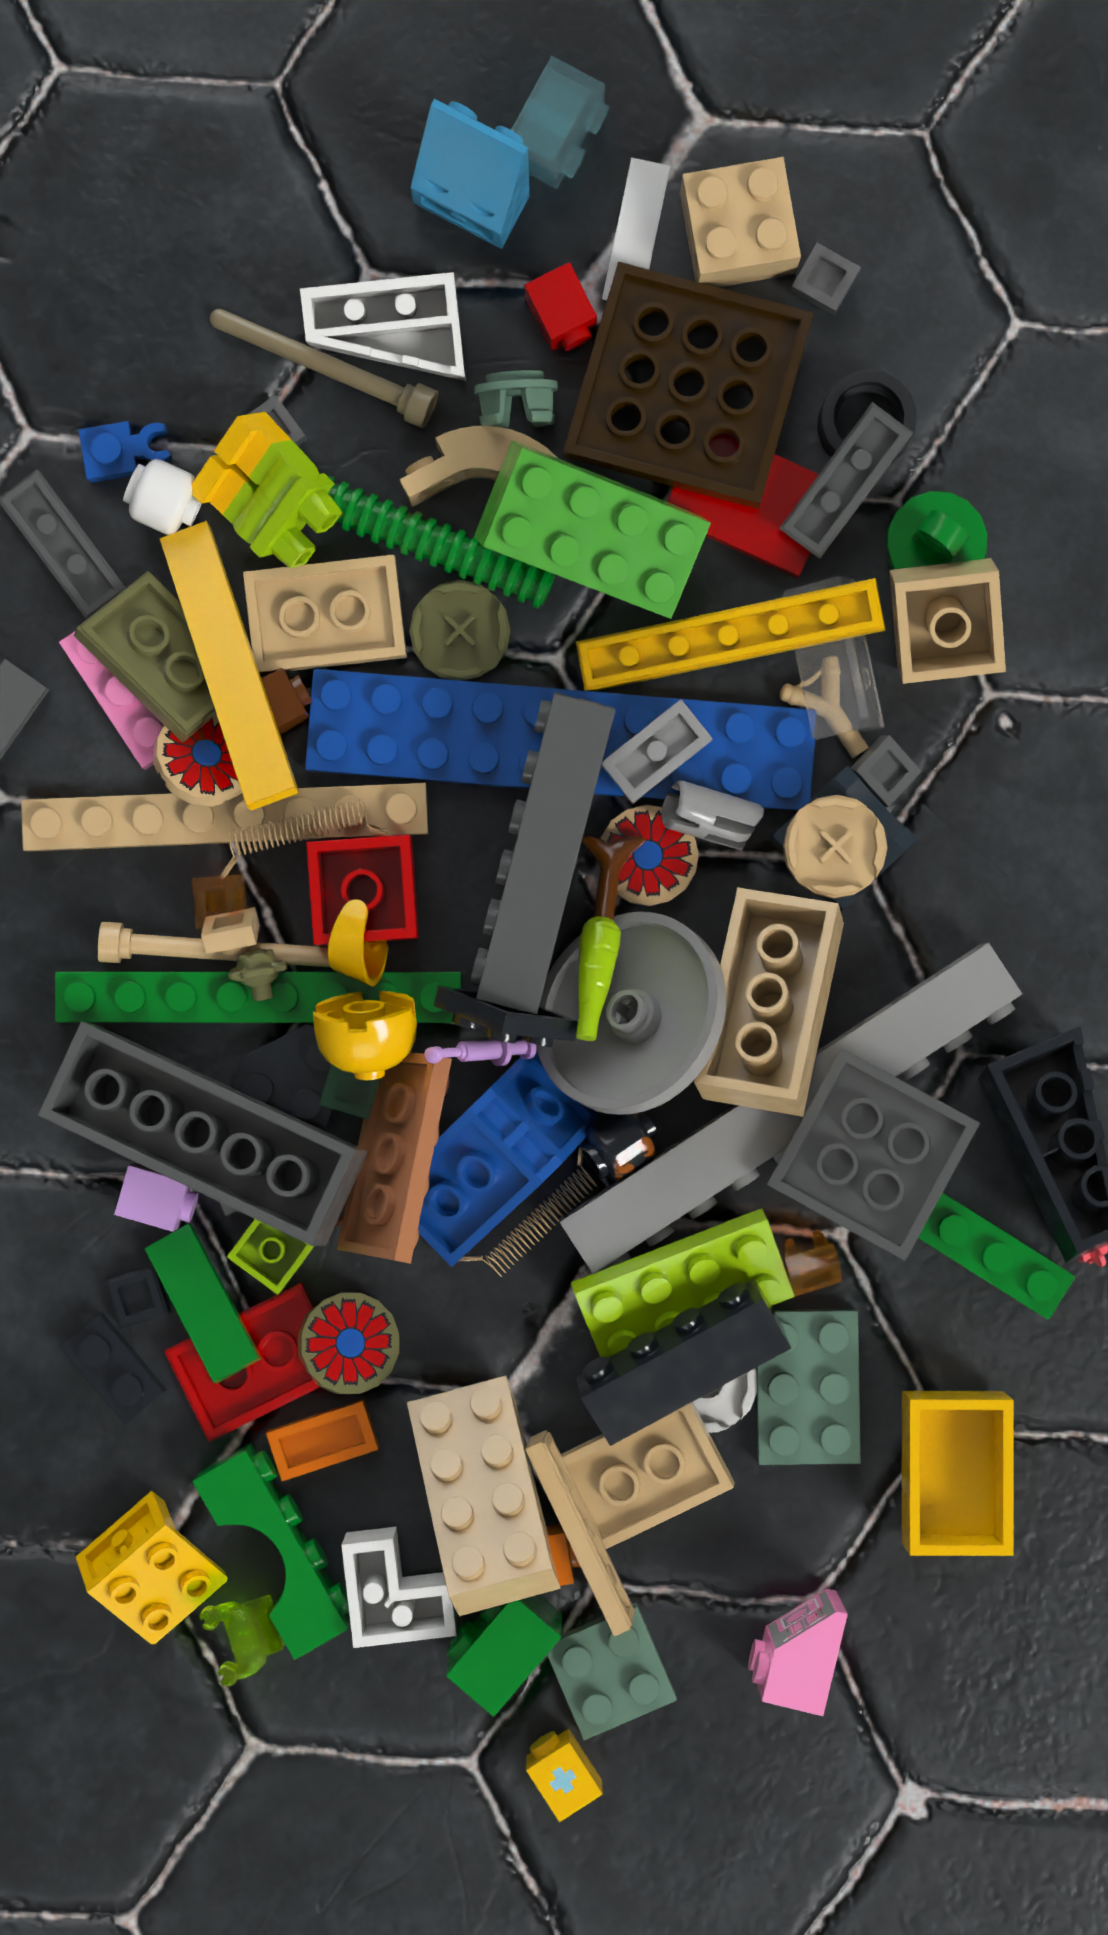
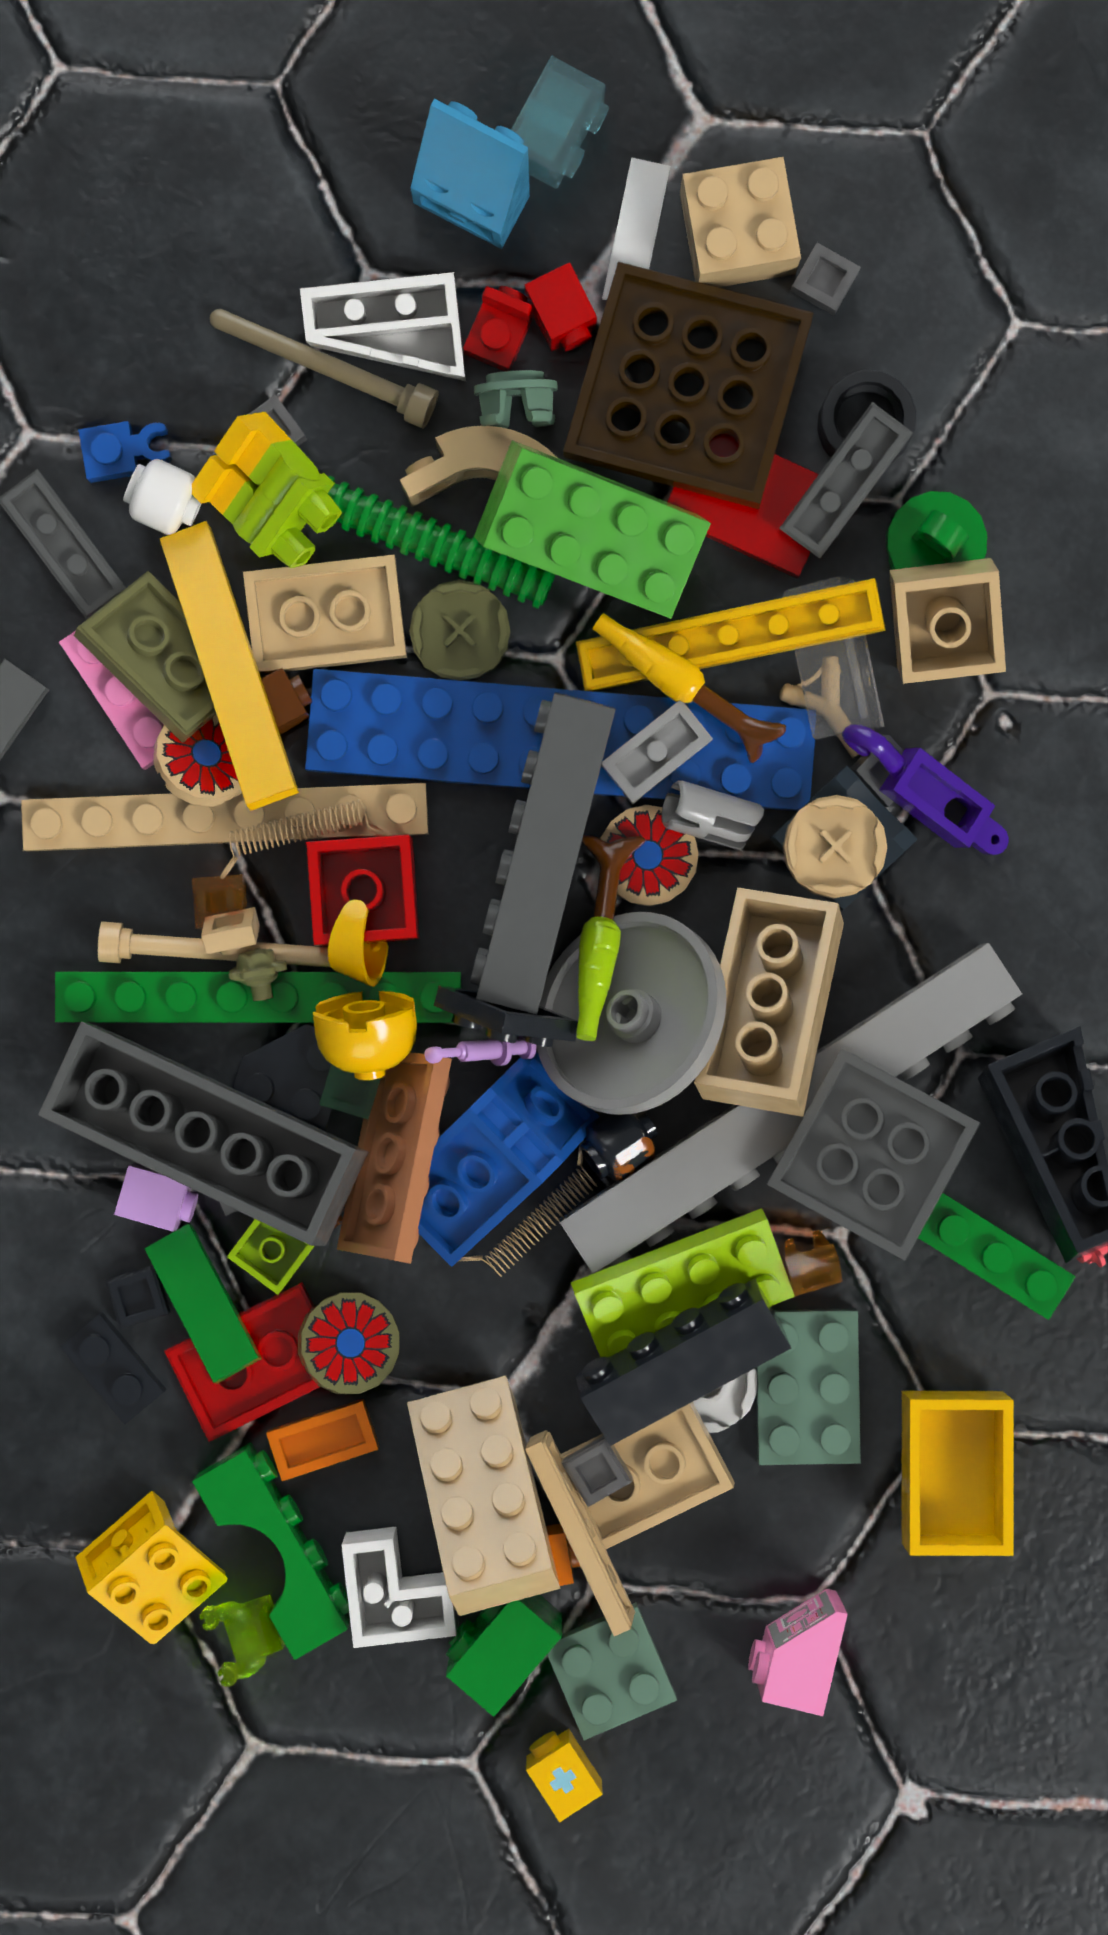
none -> red bracket [463,286,533,372]
none -> flat silver tile [562,1436,633,1507]
none -> yellow piece [592,613,786,763]
none -> dark purple piece [842,724,1009,855]

